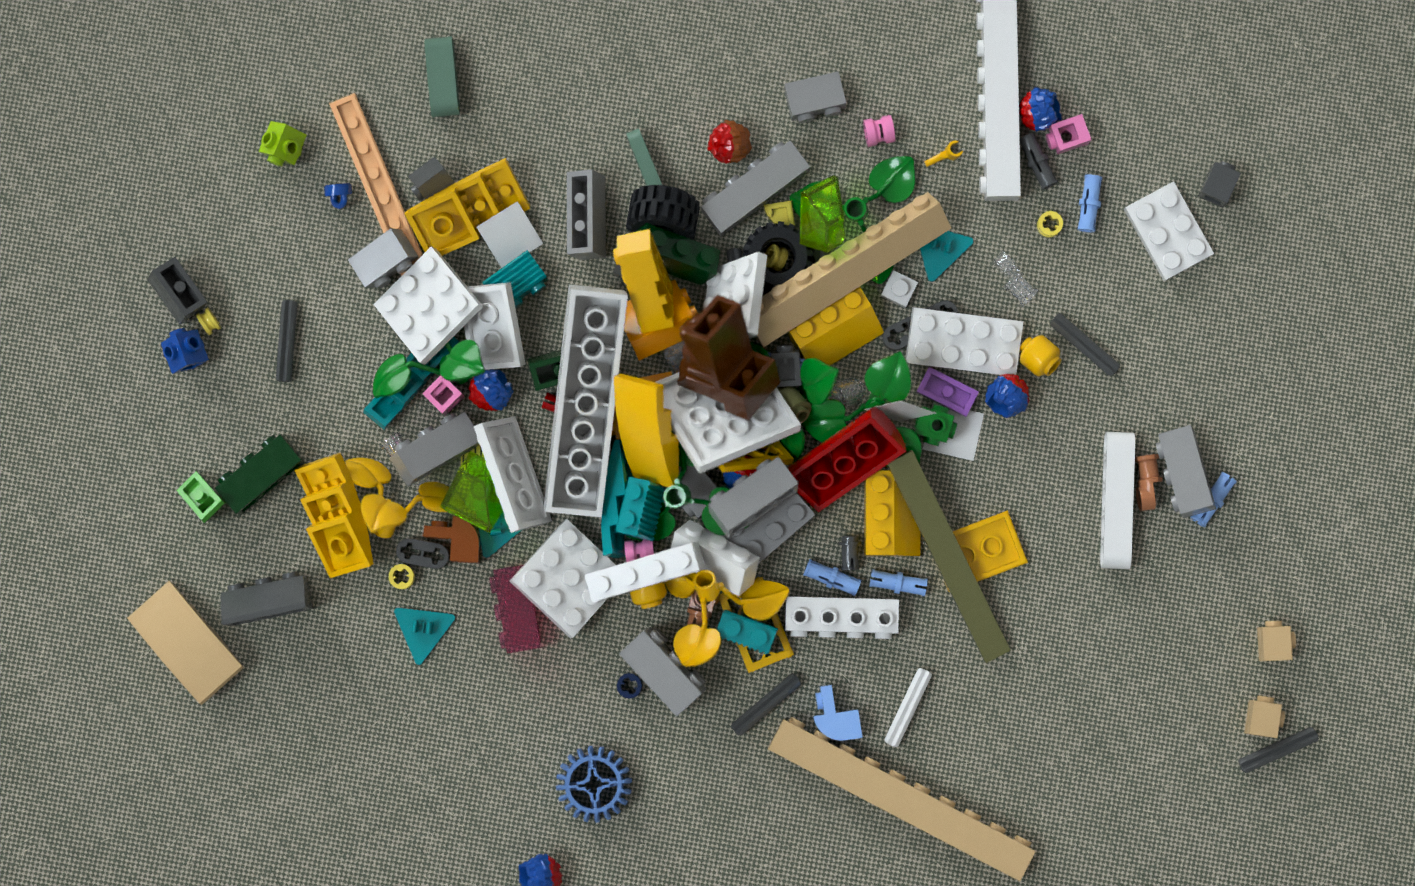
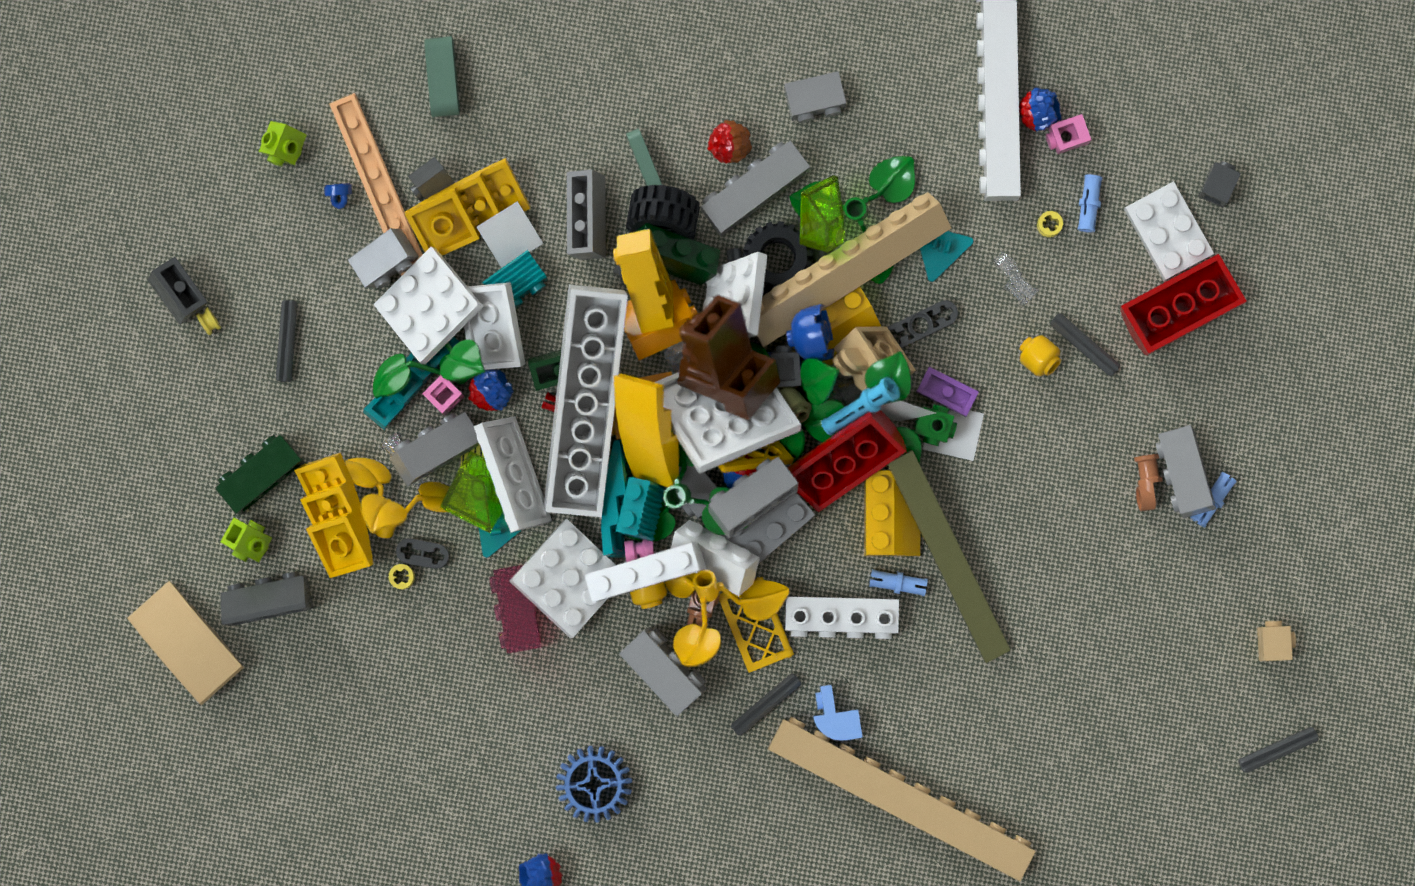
blue brick [161,328,209,374] -> none
bright green slope [176,471,226,523] -> none
teal piece [394,608,455,665] -> none
dark orange brick [423,516,481,564] -> none
dark blue bush [617,673,642,699] -> none
teal brick [717,610,778,655] -> none
light yellow tile [764,201,795,225] -> none
light yellow bush [765,244,788,272] -> none
light blue pin [803,559,862,596] -> none
dark grey pin [839,536,861,570] -> none
bright pink wheel [863,115,896,147] -> none
white plate [881,270,918,308] -> none
white axle [884,668,932,747] -> none
white plate [906,307,1024,375] -> none
yellow hand [924,140,963,167] -> none
yellow tile [944,510,1028,592] -> none
blue piece [985,374,1030,418] -> none
dark grey pin [1020,133,1058,190] -> none
white beam [1100,432,1135,570] -> none
tan brick [1244,696,1285,738] -> none
none -> lime brick [220,517,272,562]
none -> blue cylinder [787,304,834,361]
none -> medium azure pin [822,377,900,435]
none -> tan brick [833,326,916,391]
none -> red brick [1120,254,1247,356]

